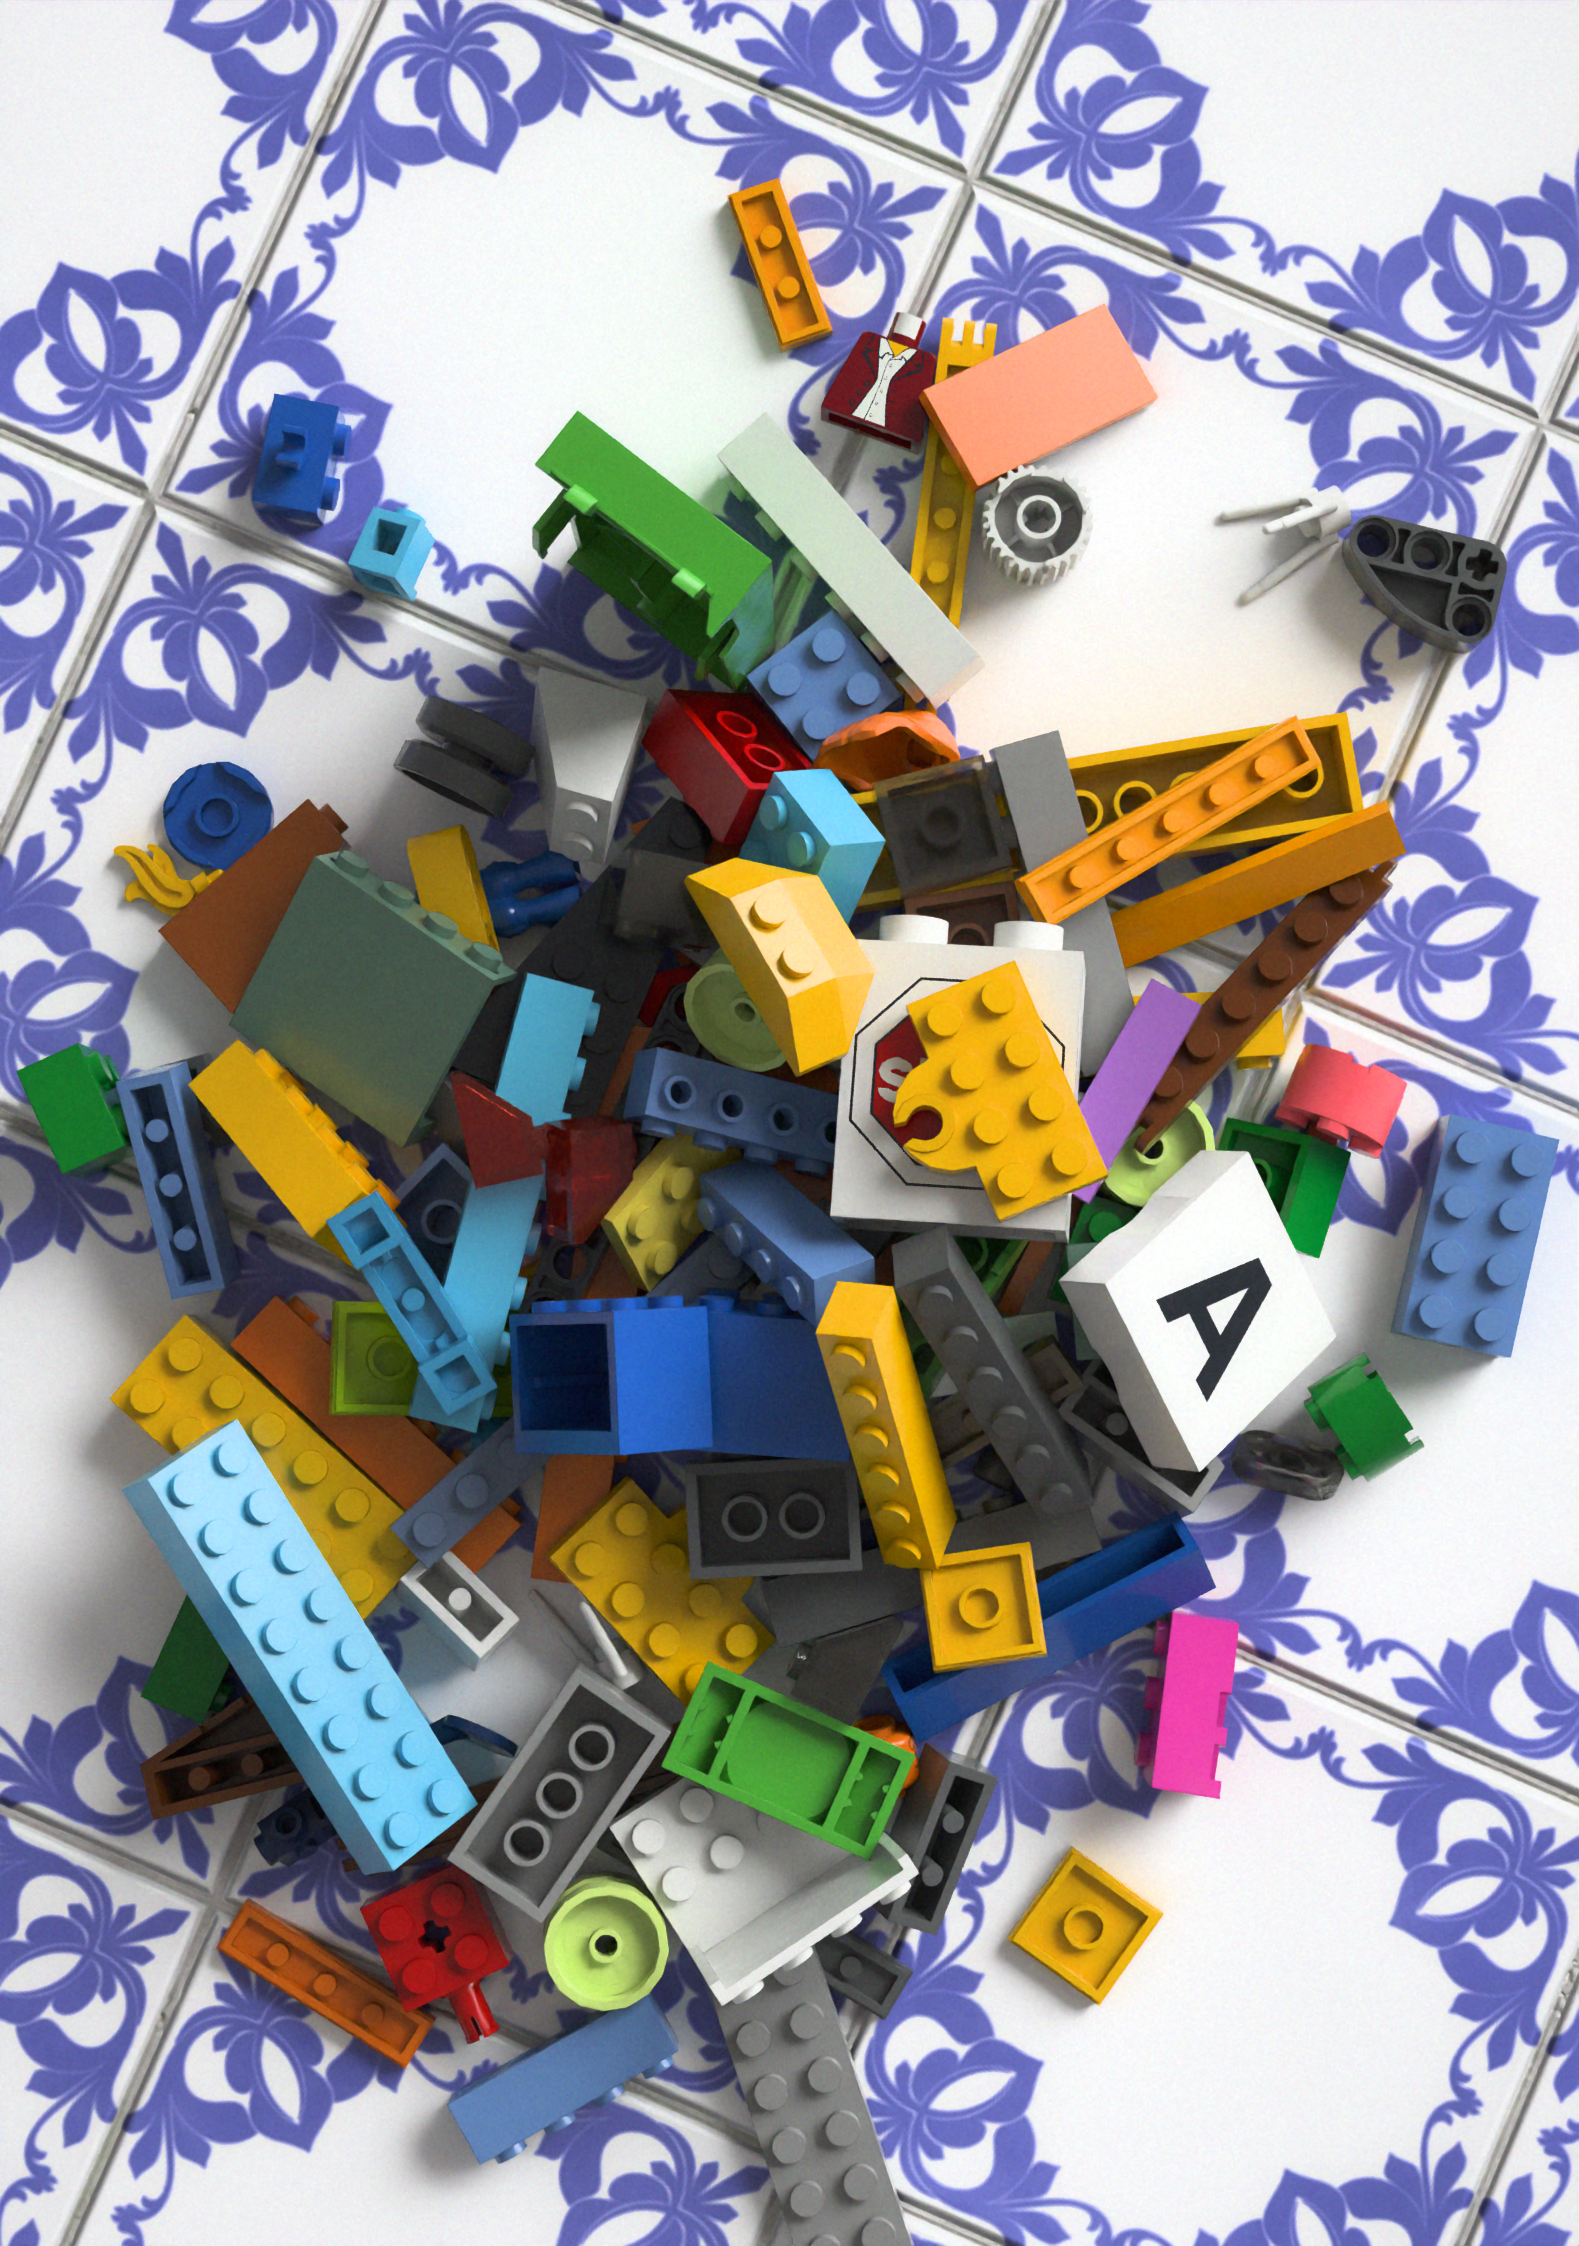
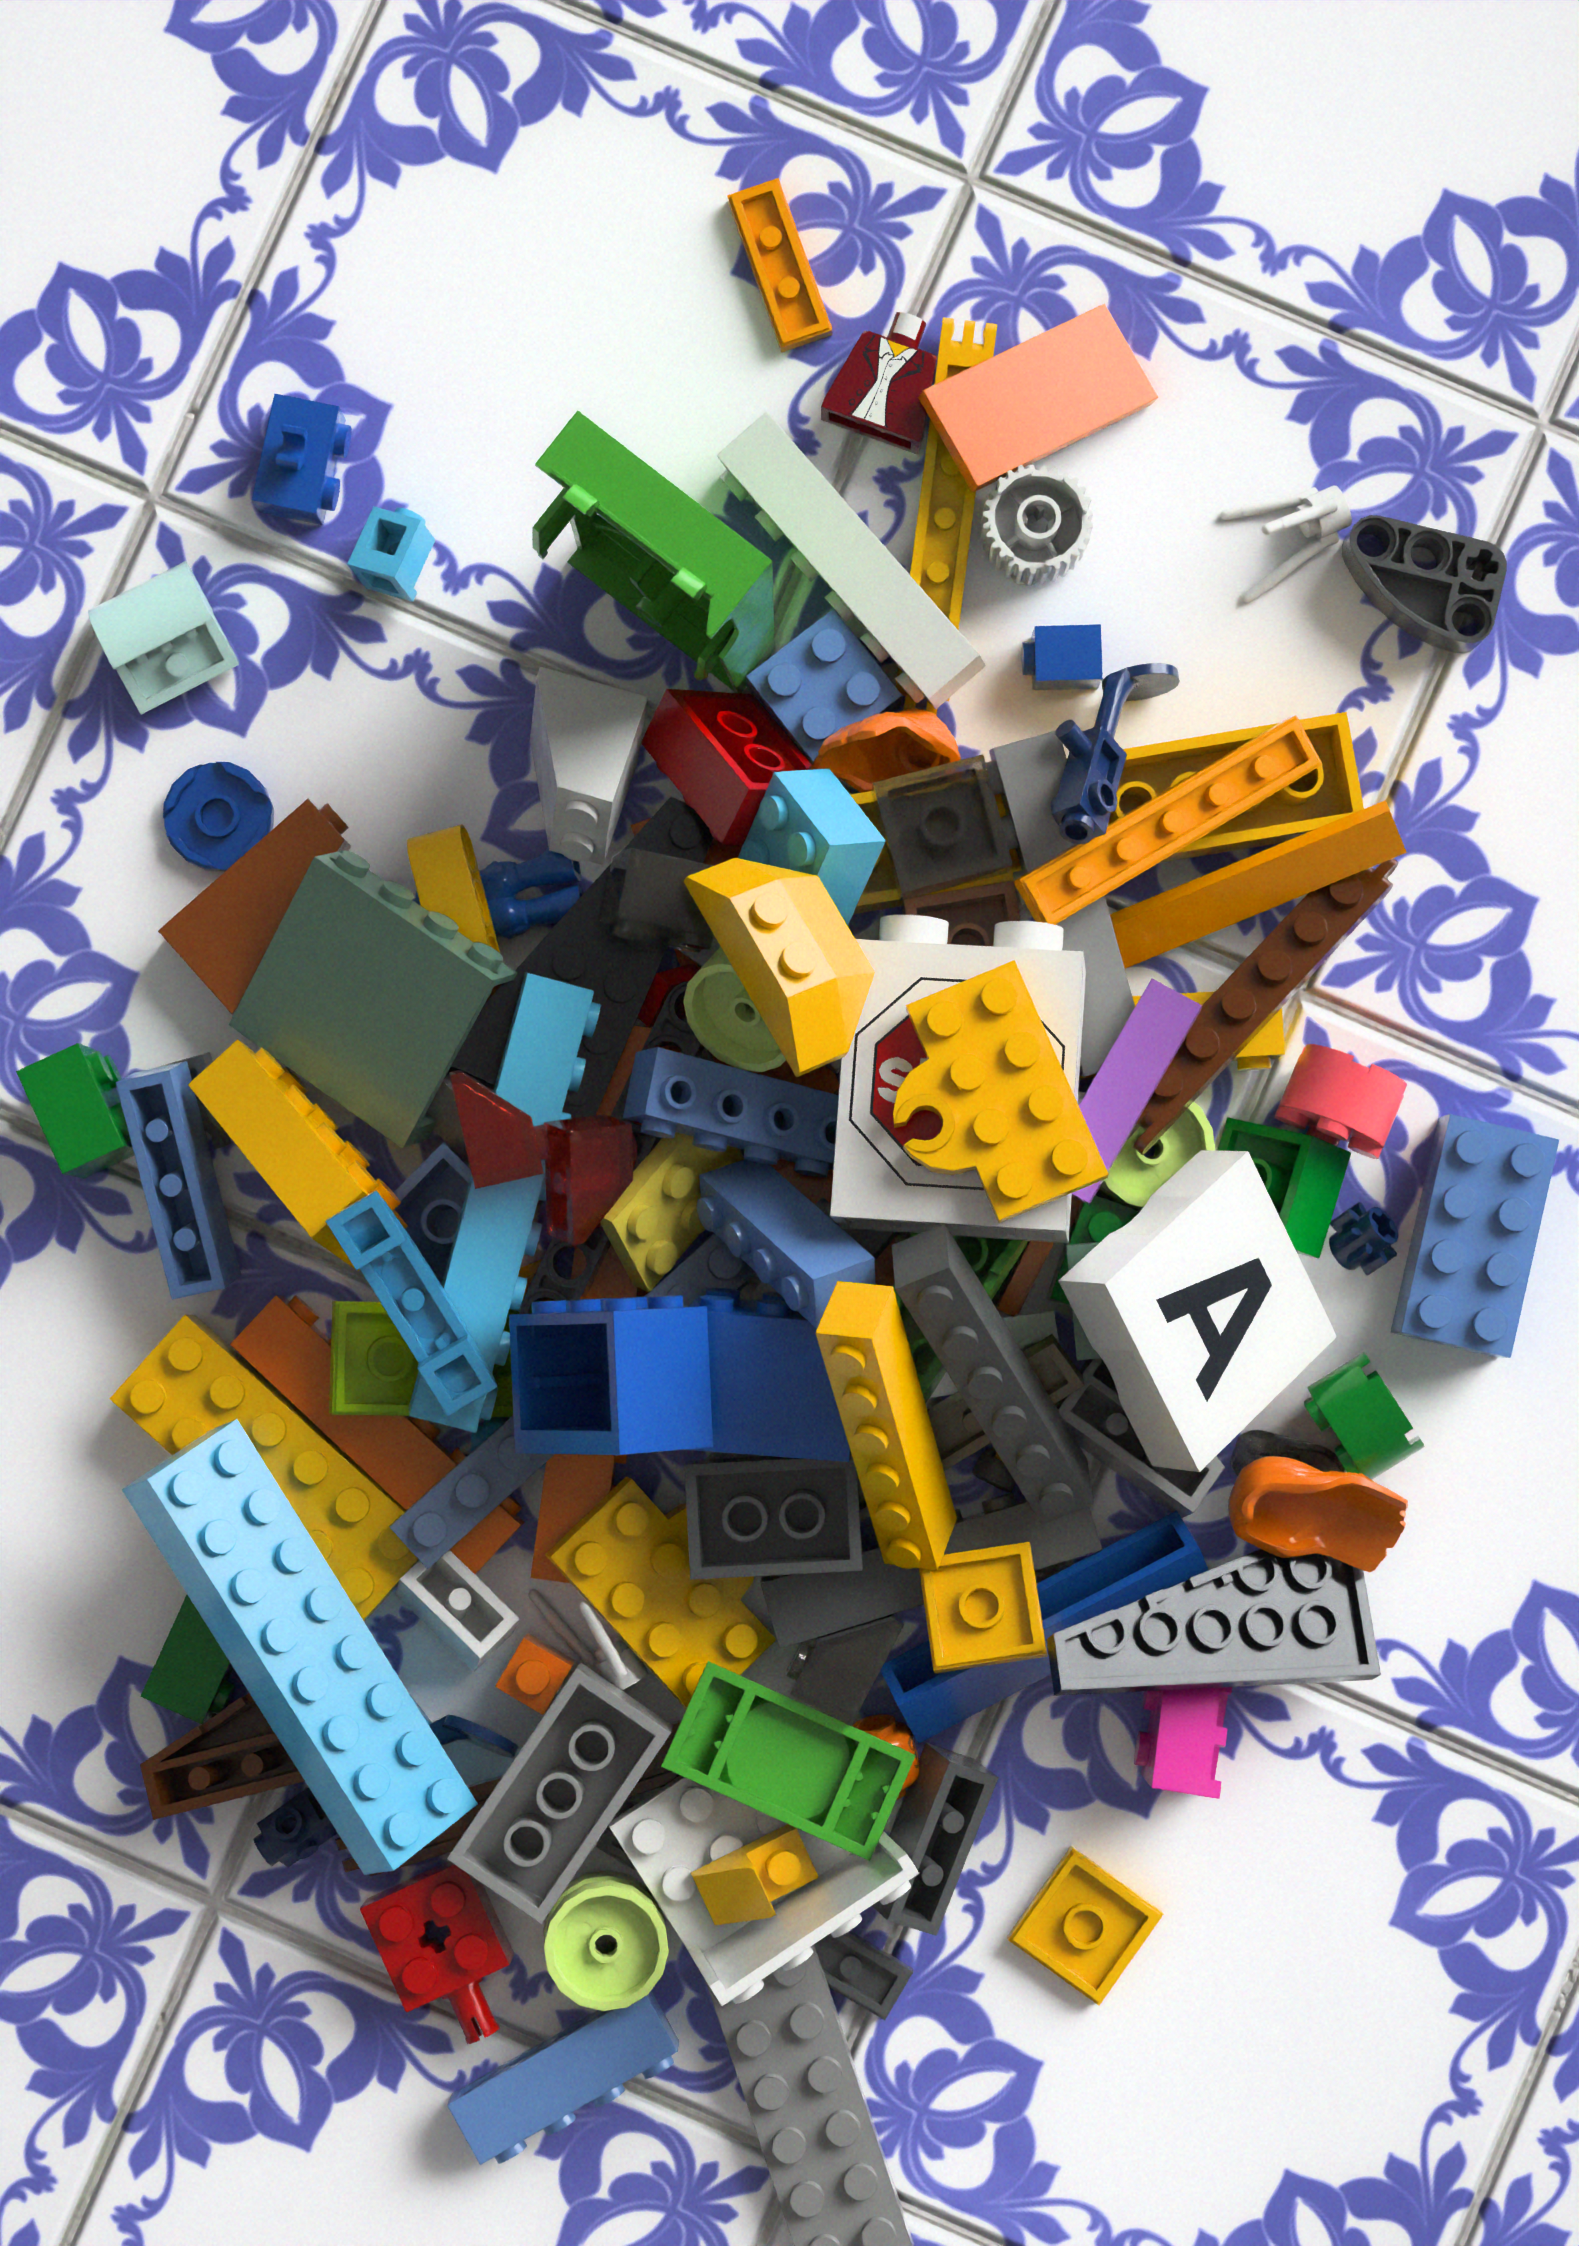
yellow piece [113,844,224,916] -> none
orange tile [216,1898,437,2069] -> none
dark grey wheel [393,695,536,821] -> none
none -> light aqua brick [88,561,239,715]
none -> orange brick [495,1632,576,1715]
none -> yellow slope [691,1824,819,1925]
none -> blue brick [1021,624,1103,690]
none -> wing [1046,1549,1381,1696]
none -> dark blue piece [1051,663,1180,845]
none -> orange hair [1228,1456,1408,1573]
none -> dark blue gear [1329,1202,1399,1276]

